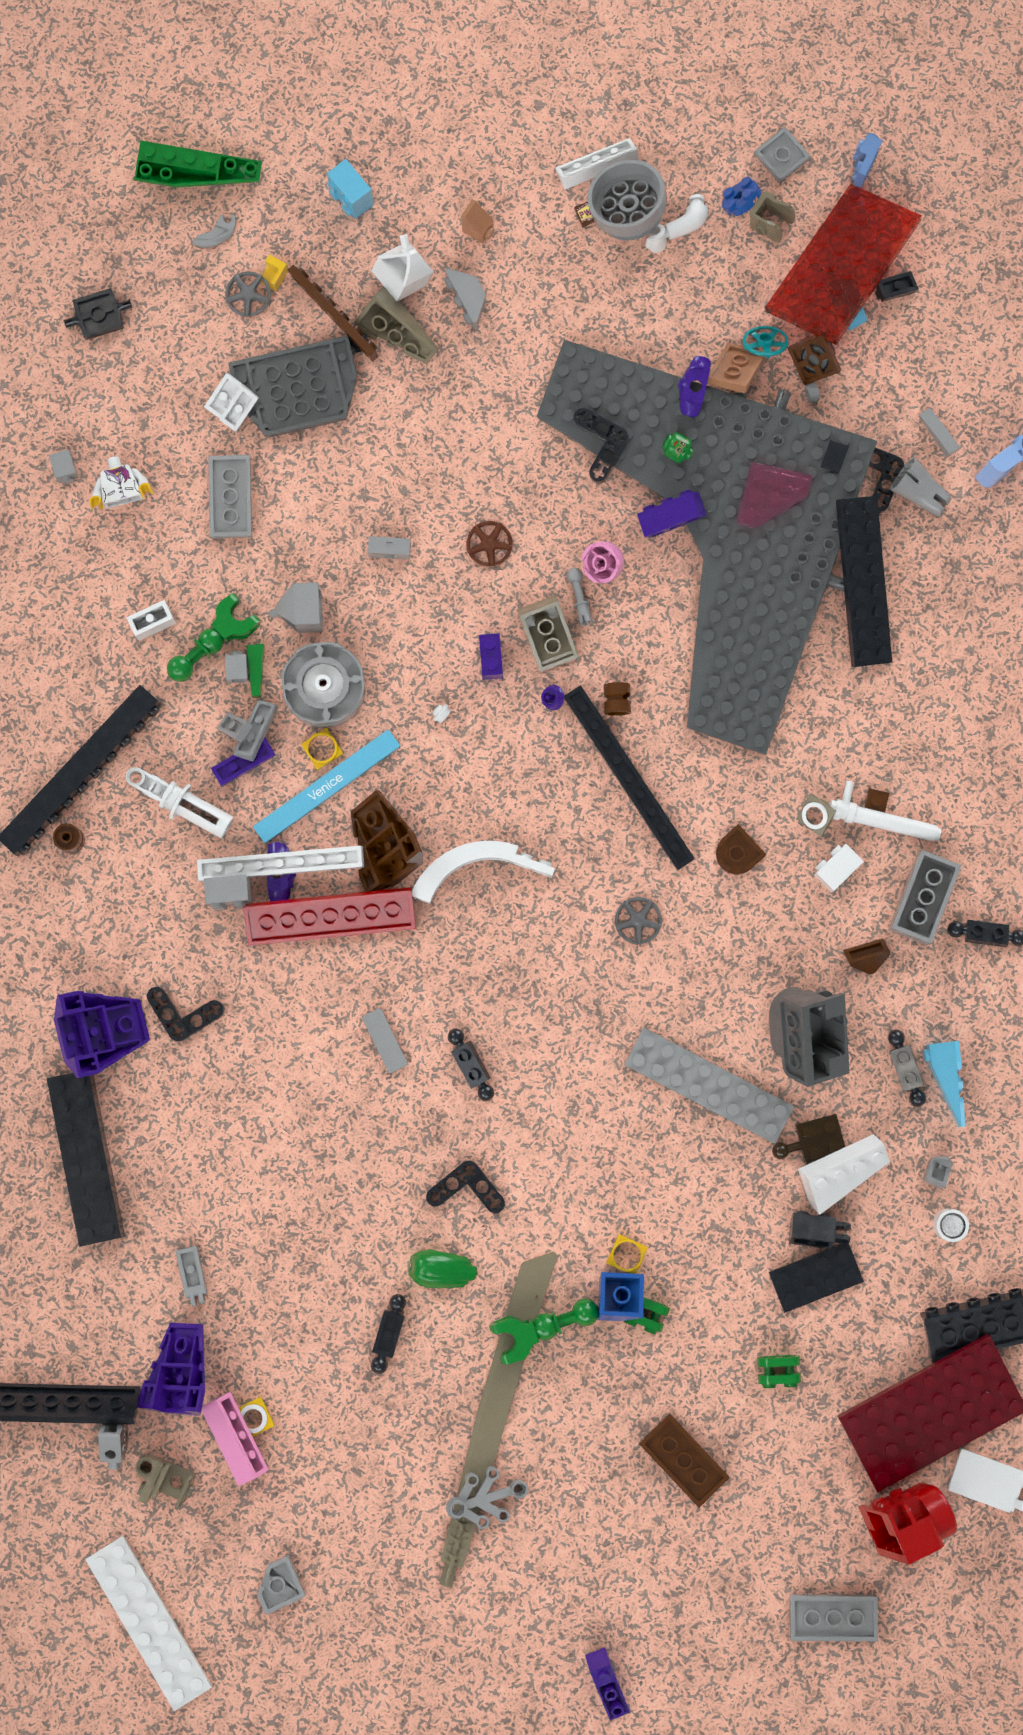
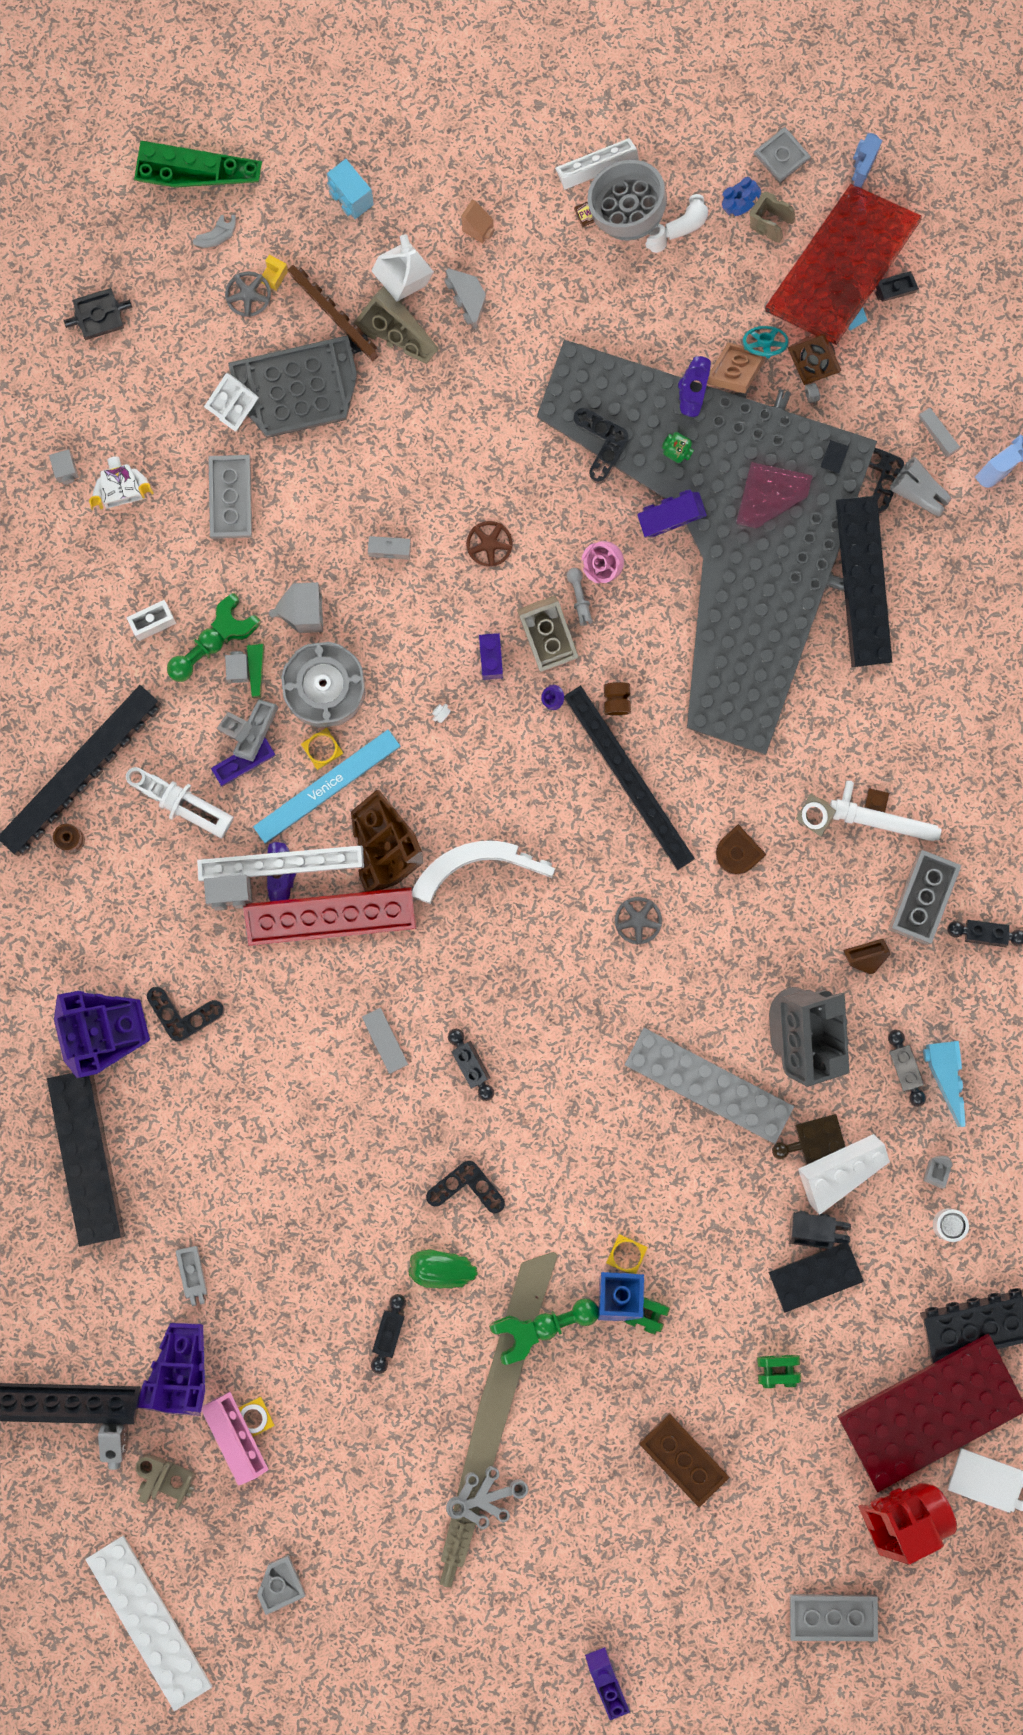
white brick [814,844,864,893] -> none

